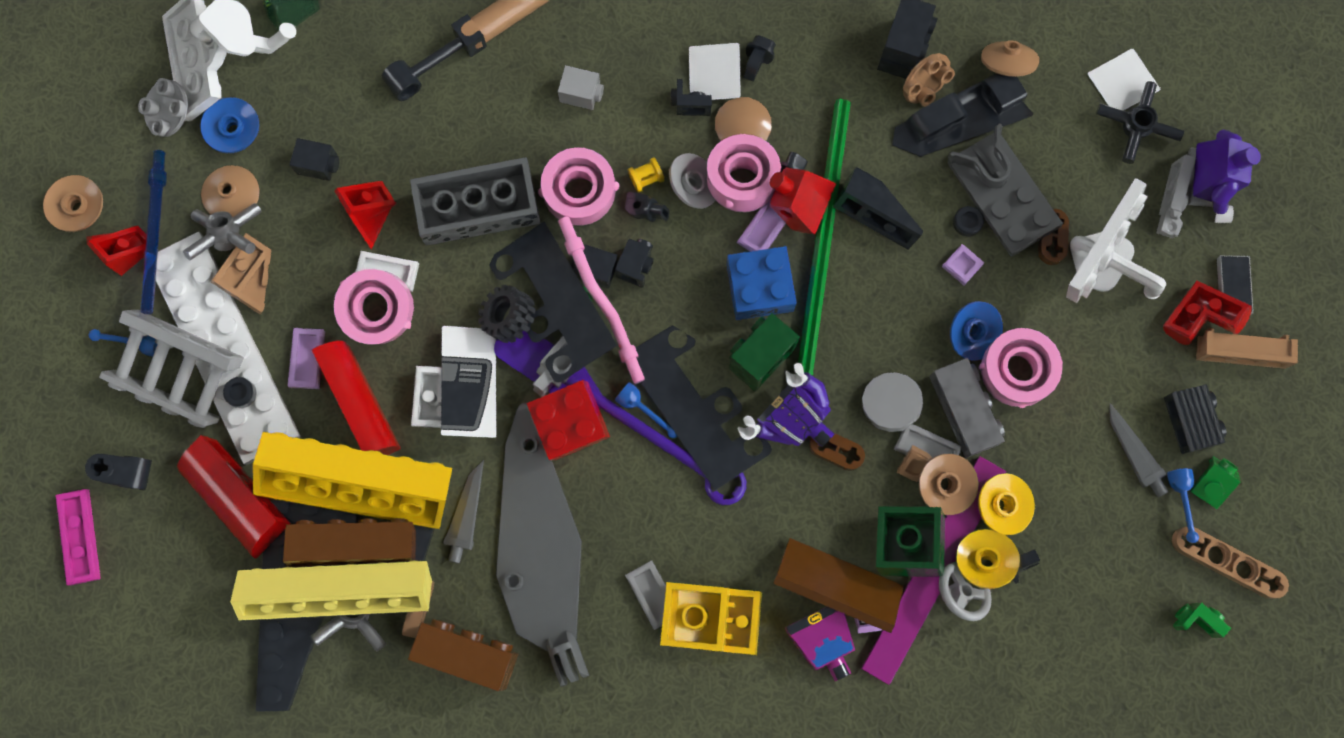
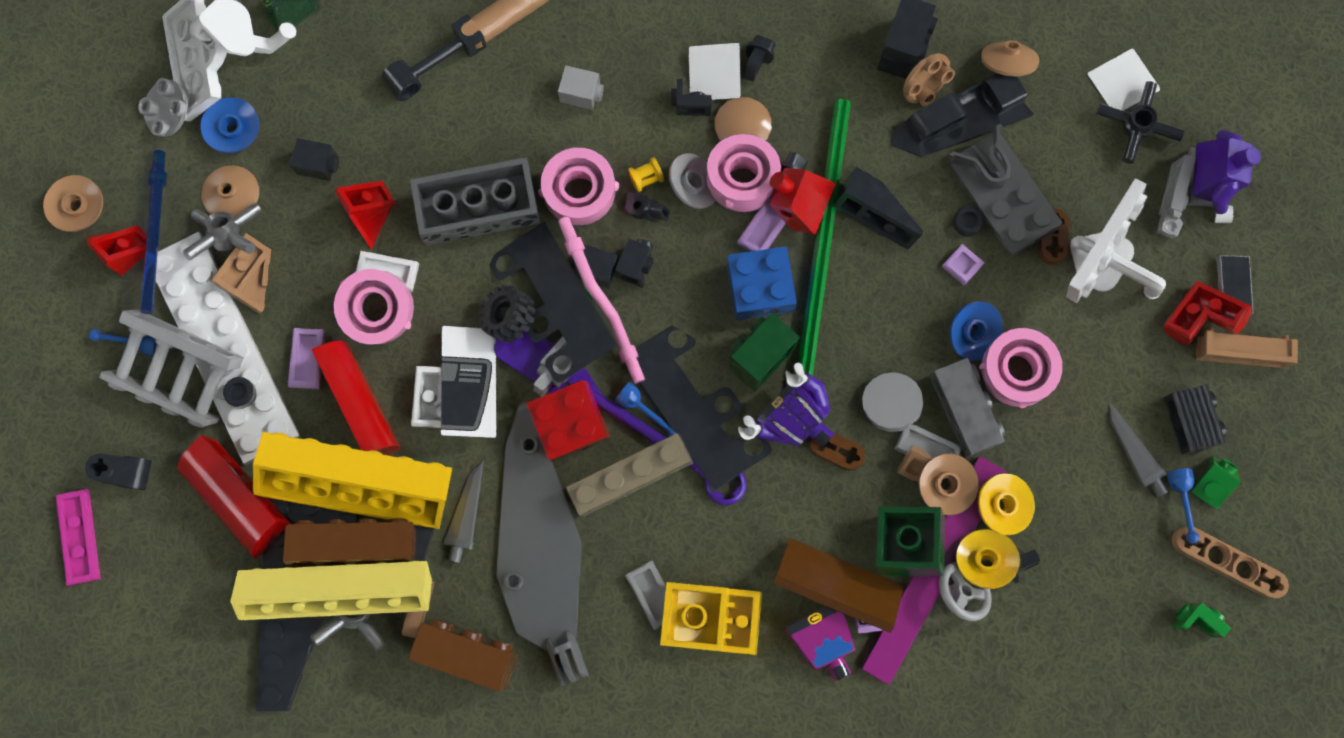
none -> dark tan brick [566,433,693,516]

